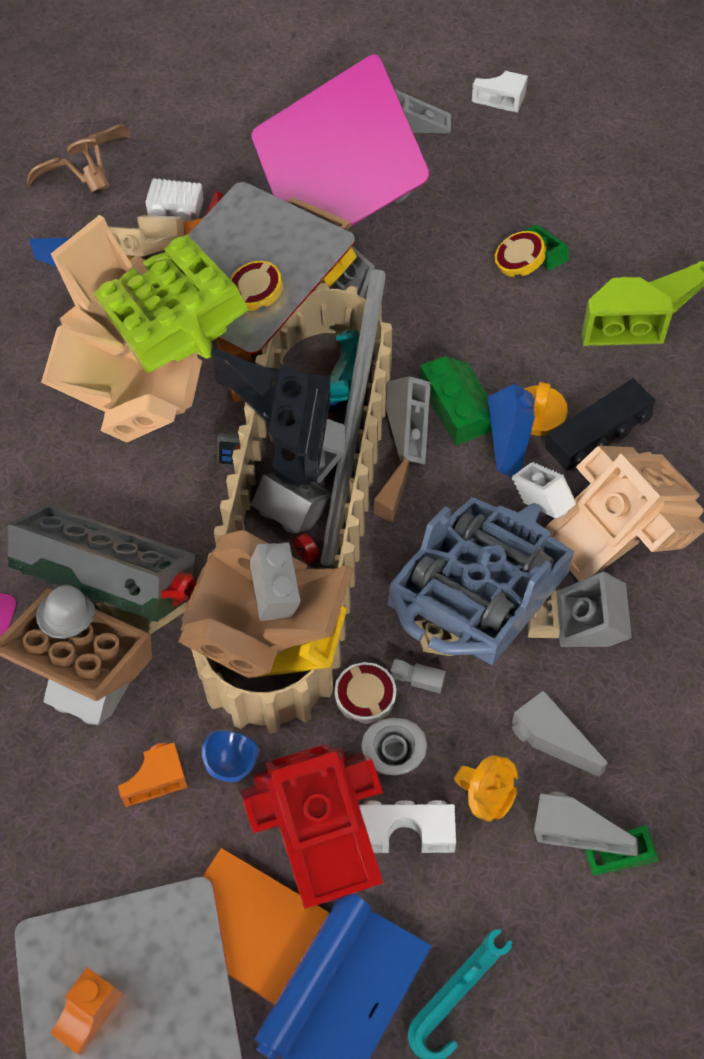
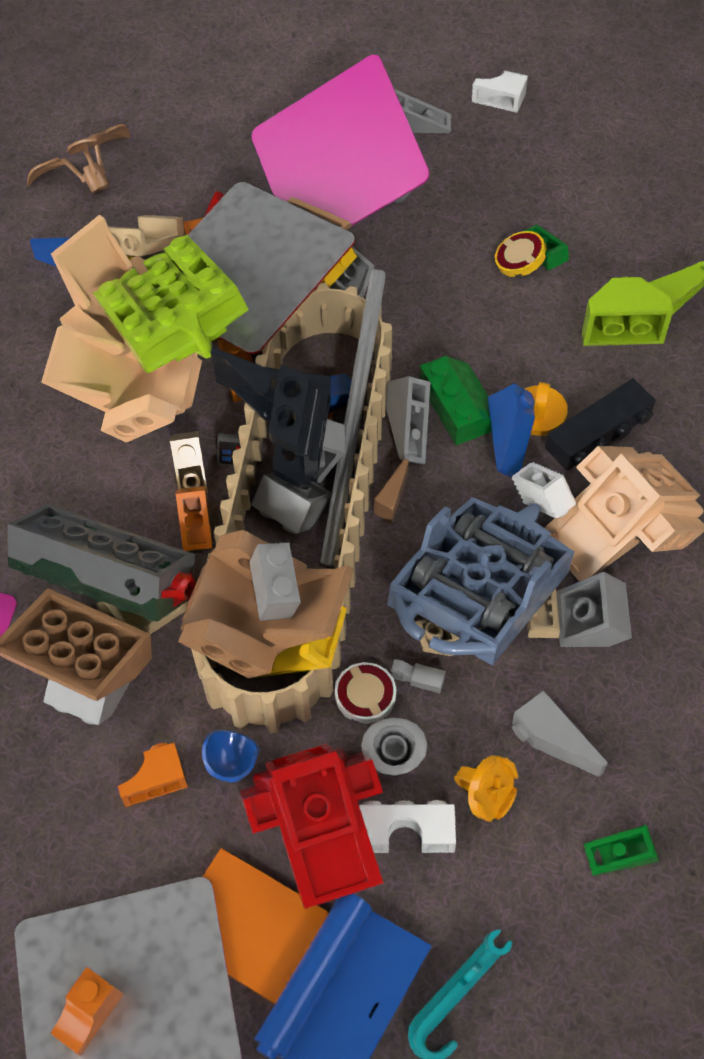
light grey hat [36,586,96,639] -> none
white brick [145,178,204,222] -> none
tile [230,261,283,311] -> none
red tile [293,533,319,564] -> none
teal piece [330,329,360,403] -> none
light grey slope [534,792,638,856] -> none
none -> tan slope [170,431,208,493]
none -> orange arch [175,486,213,551]

